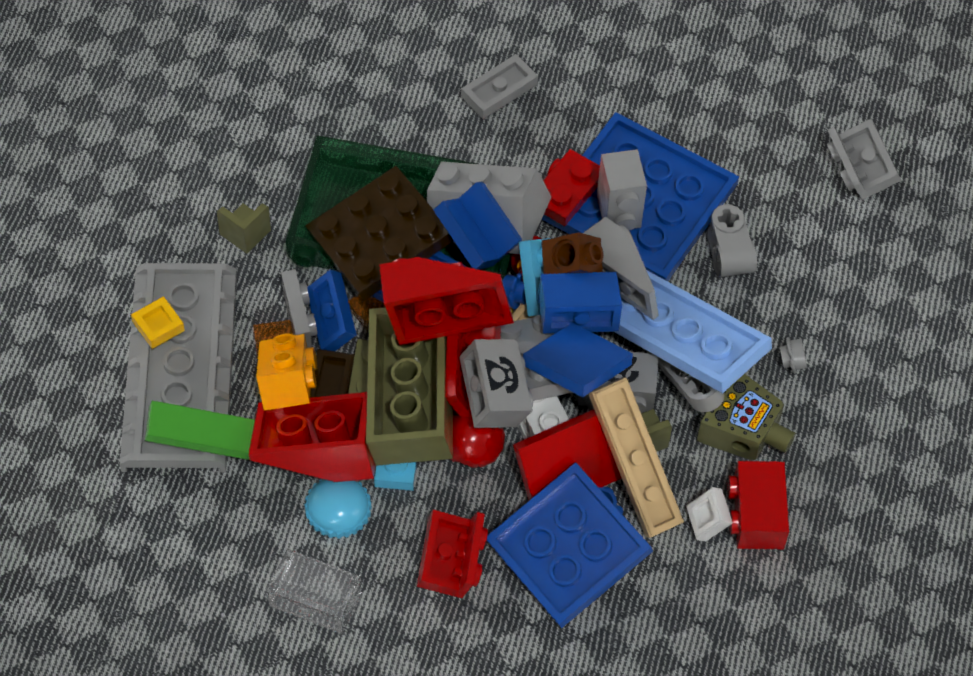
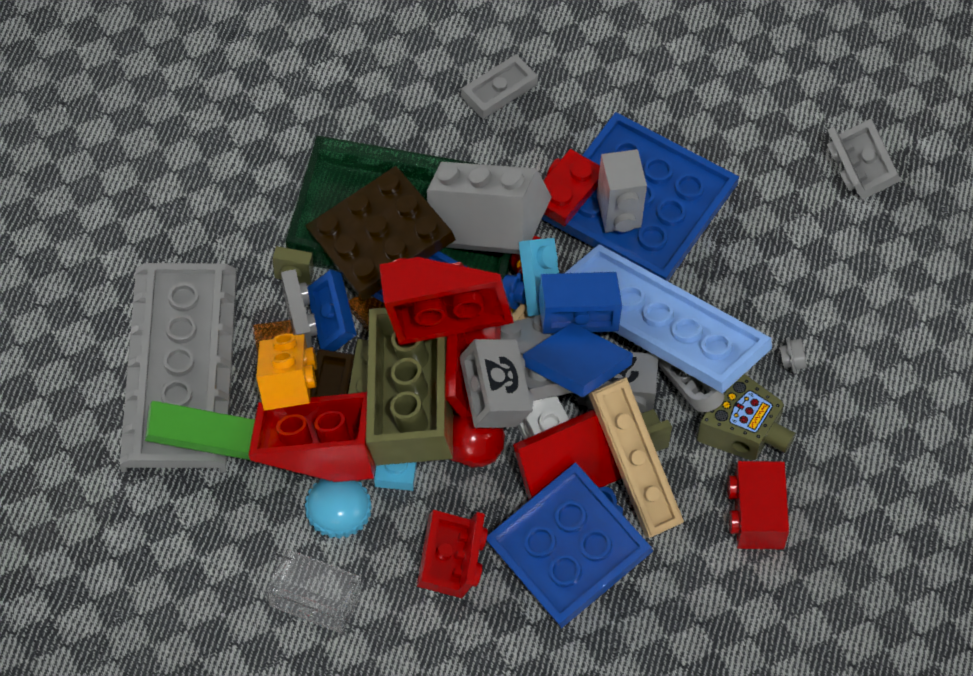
yellow plate [131,296,185,349] -> none
olive panel [217,203,271,254] -> none
blue panel [433,181,522,269] -> none
reddish brown brick [542,232,604,274] -> none
light grey slope [583,217,659,320] -> none
white tile [686,487,733,542] -> none
light grey piece [707,204,757,277] -> none
none -> olive plate [273,246,314,285]

